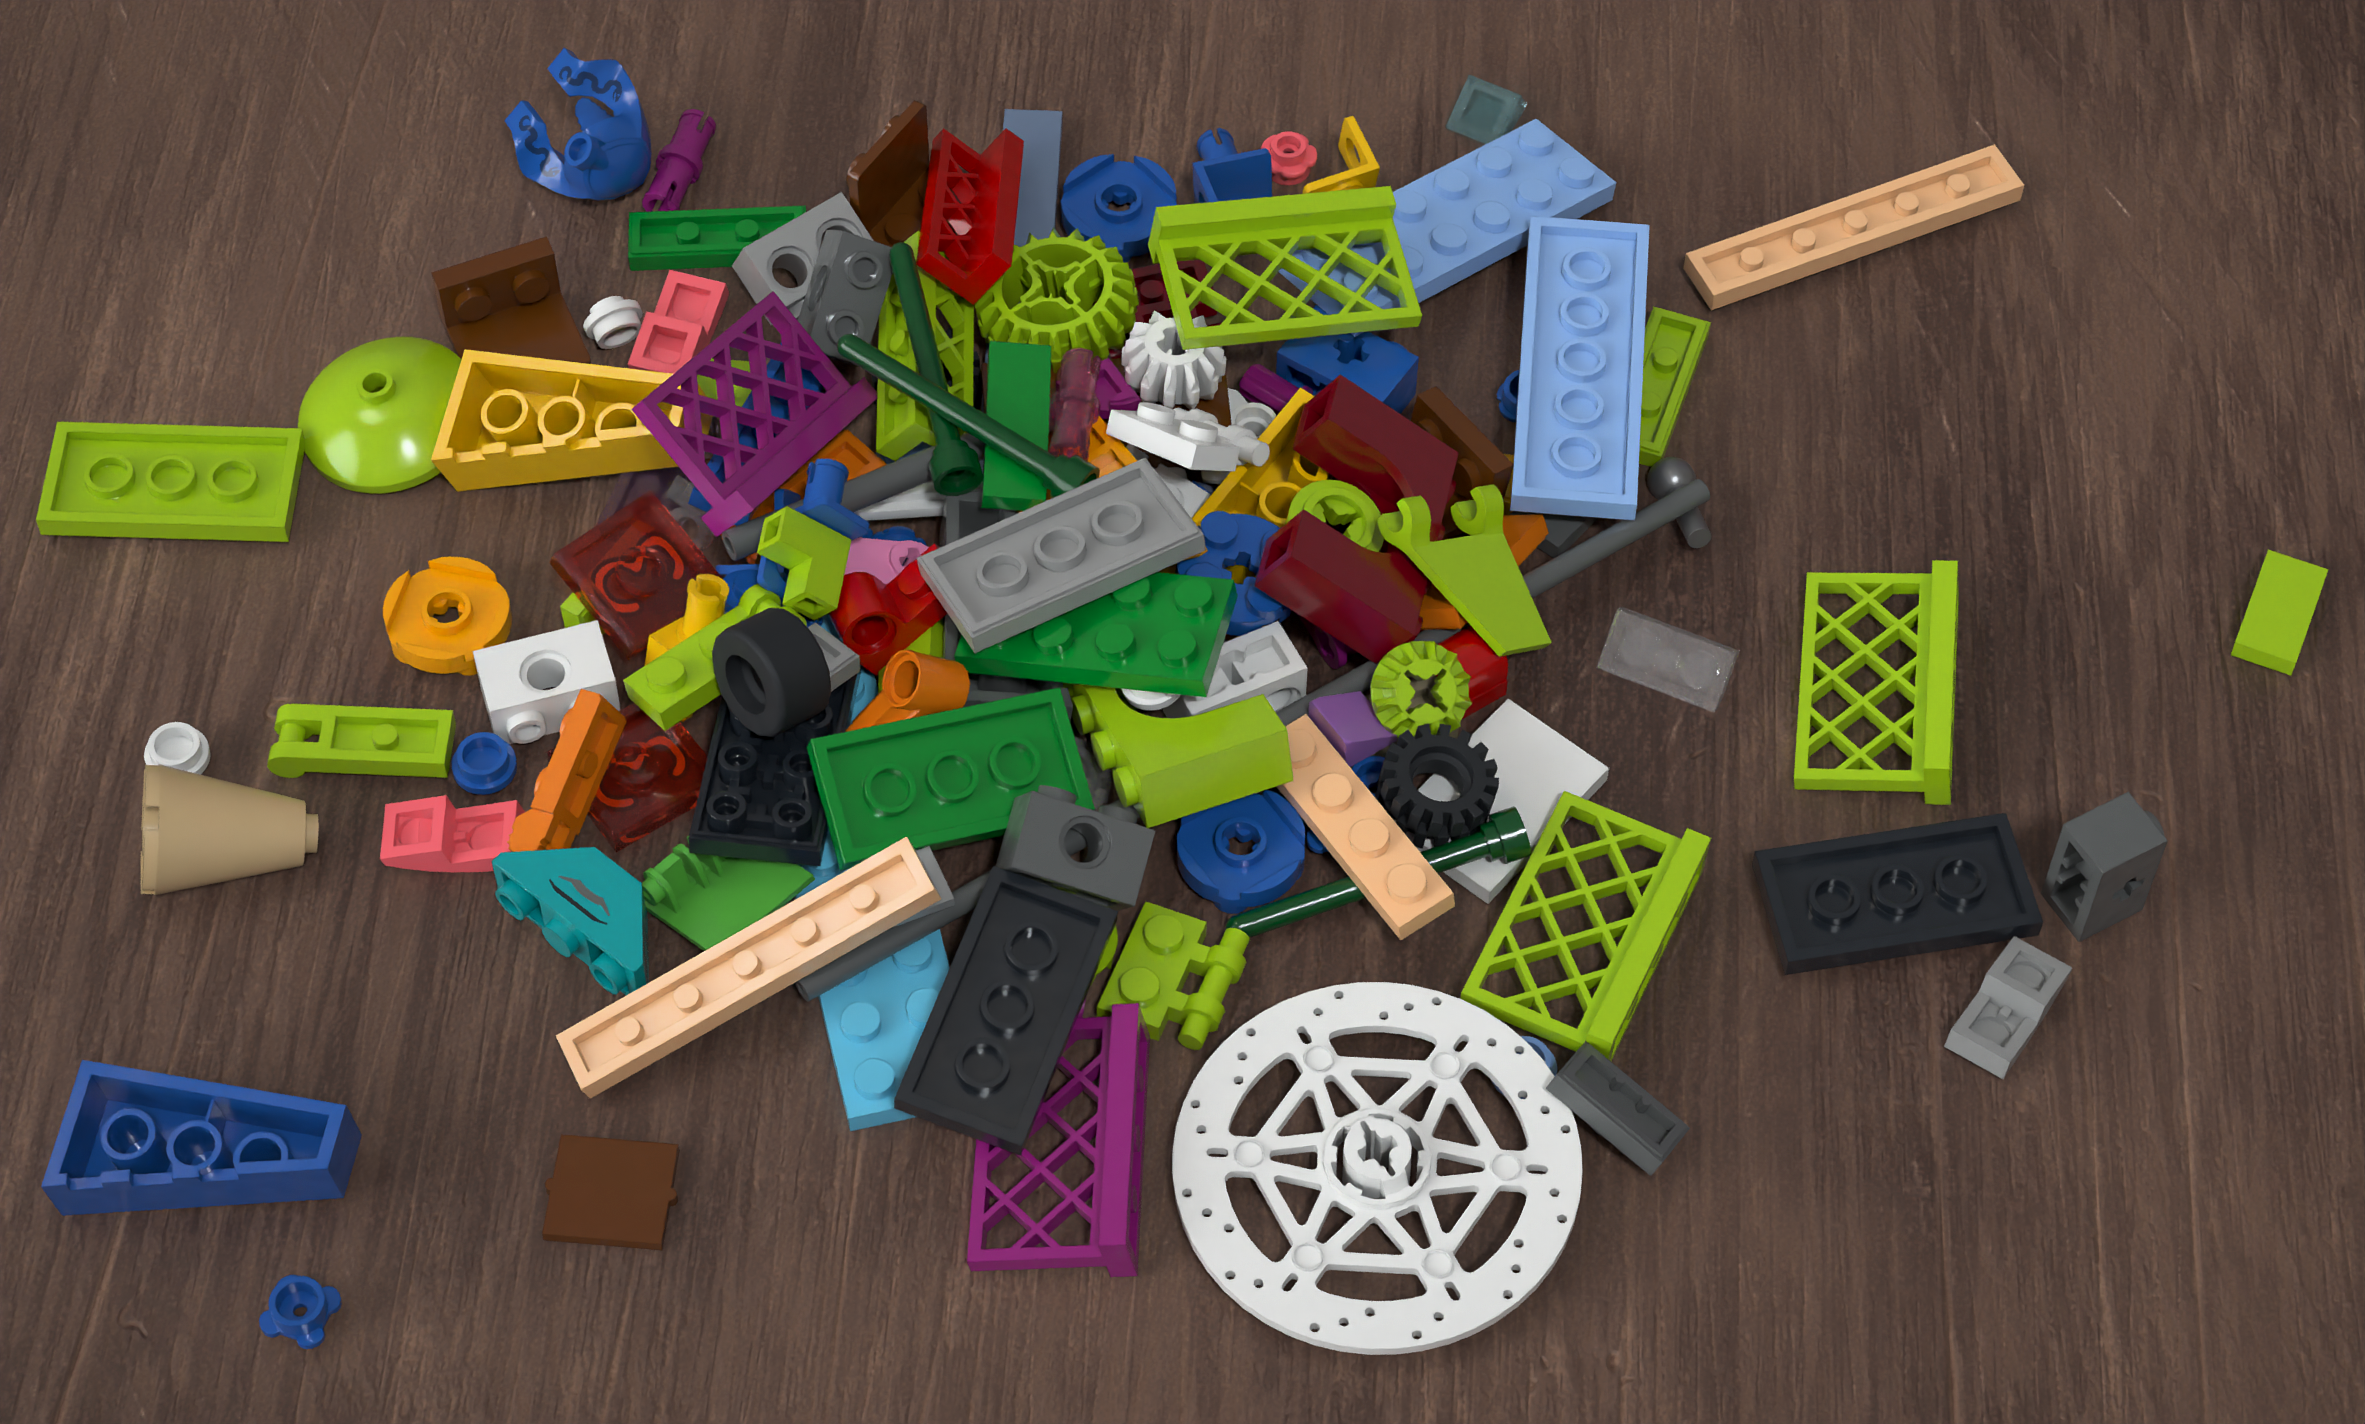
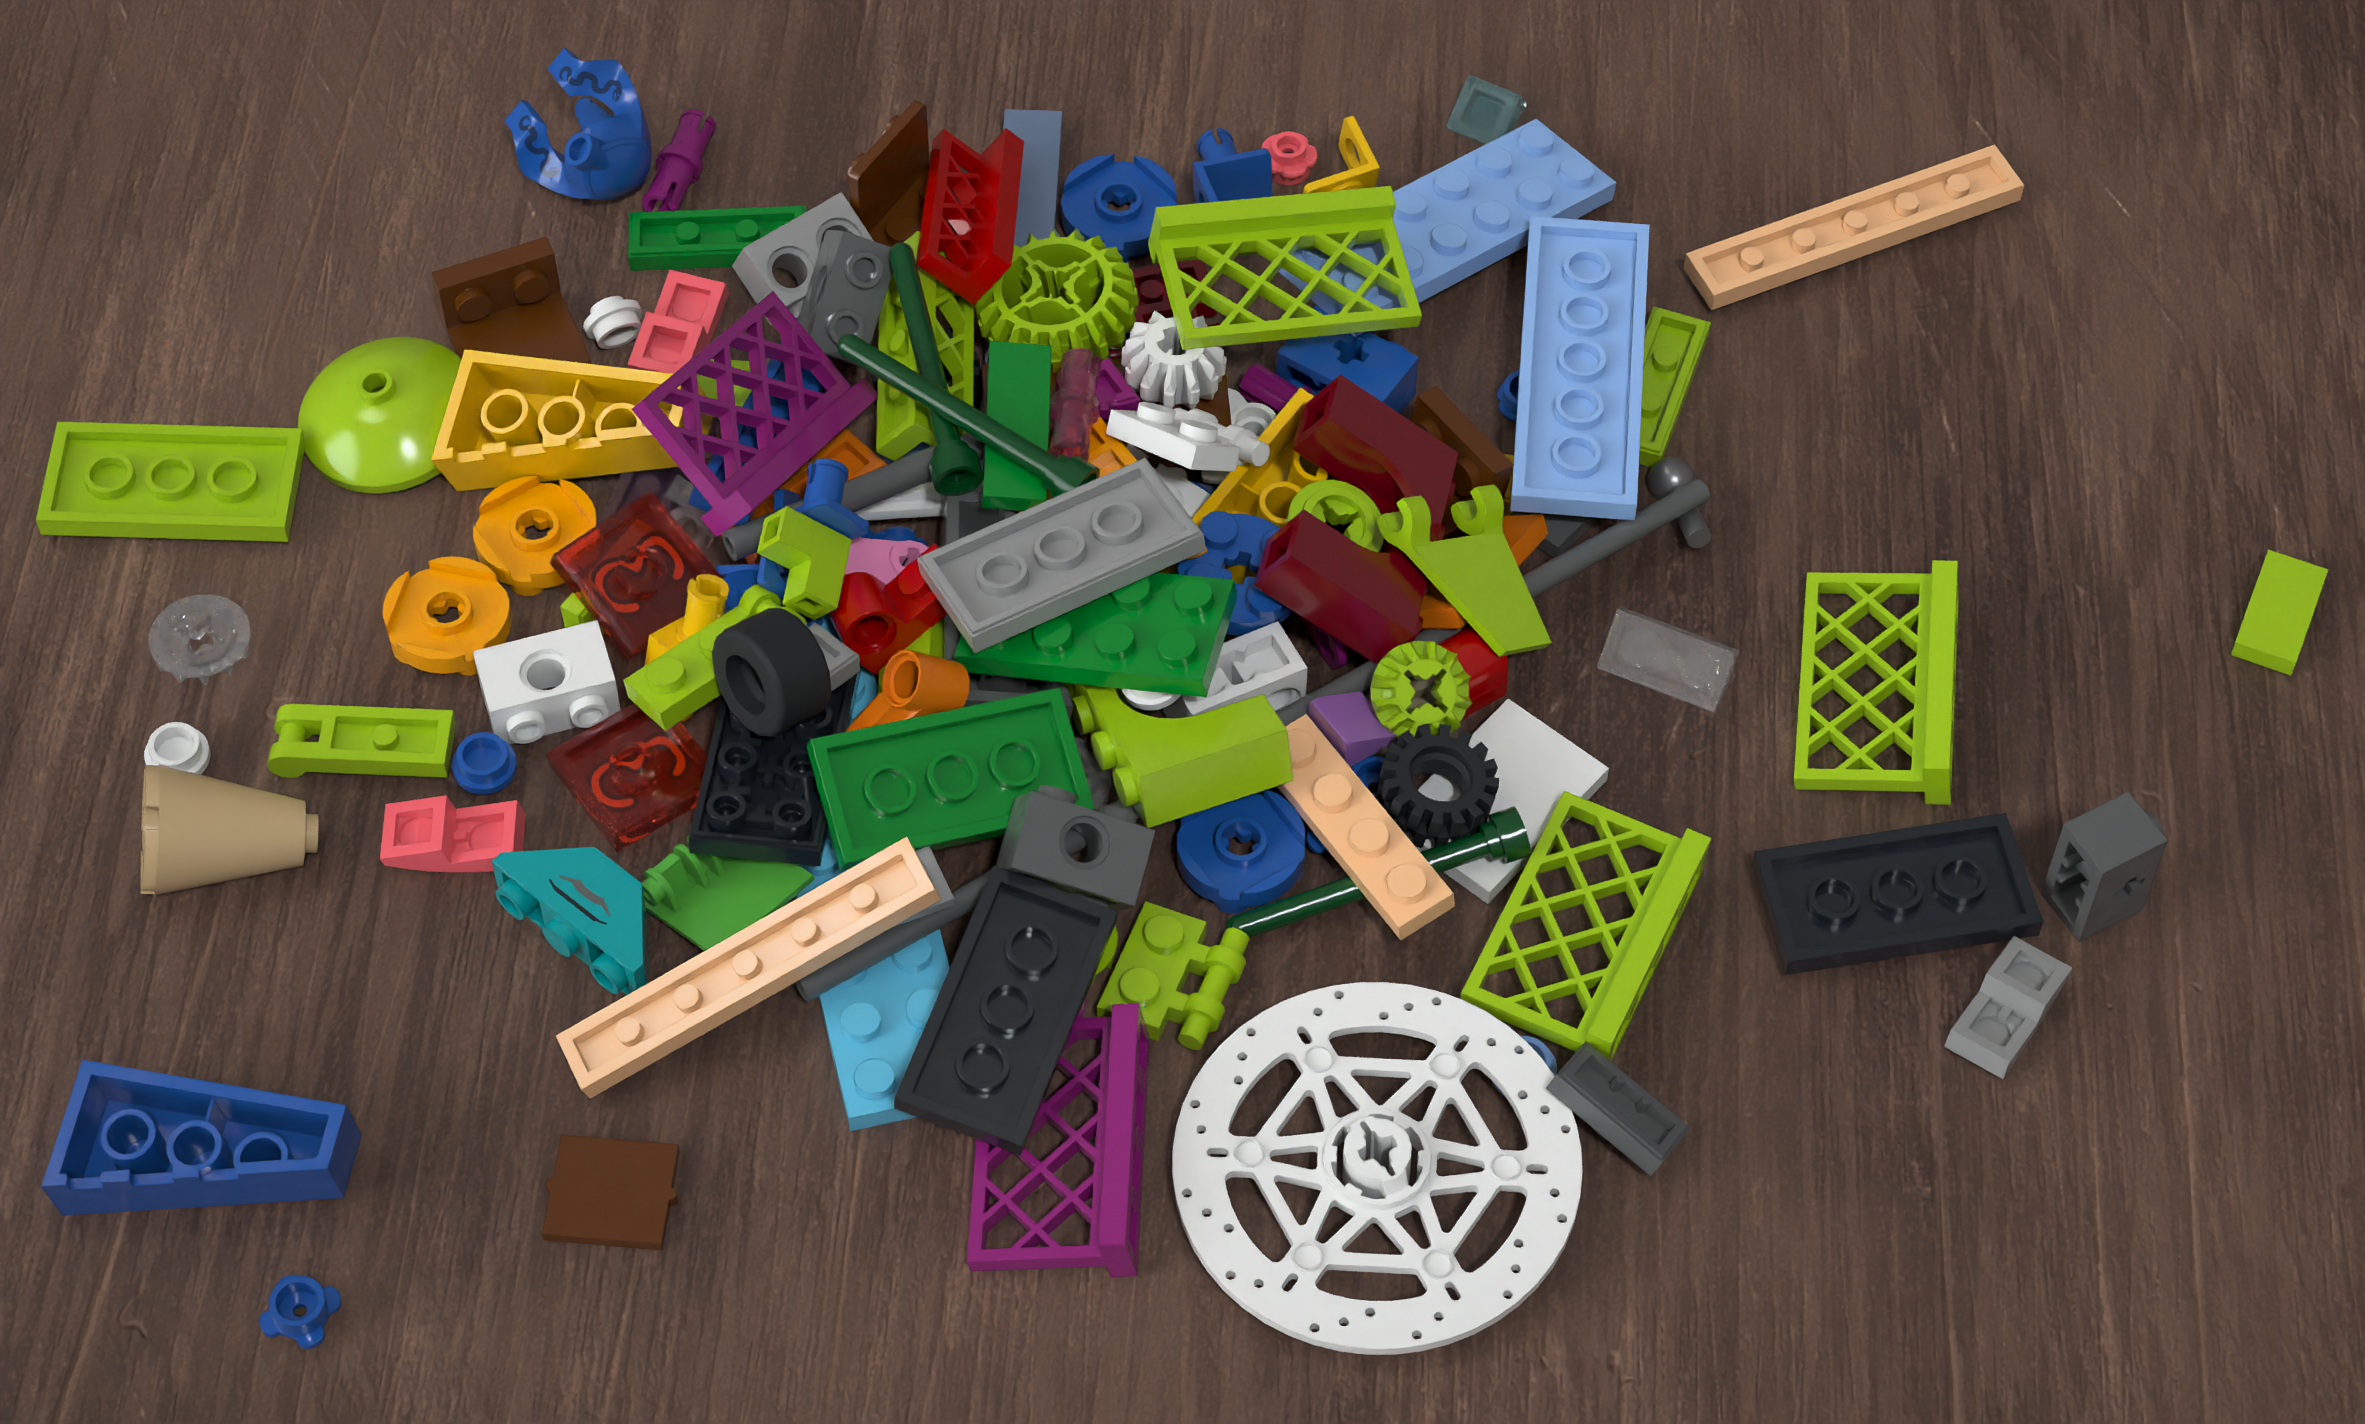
orange hinge [507,689,627,852] -> none
none -> clear gear [149,594,253,685]
none -> light orange plate [473,476,599,596]

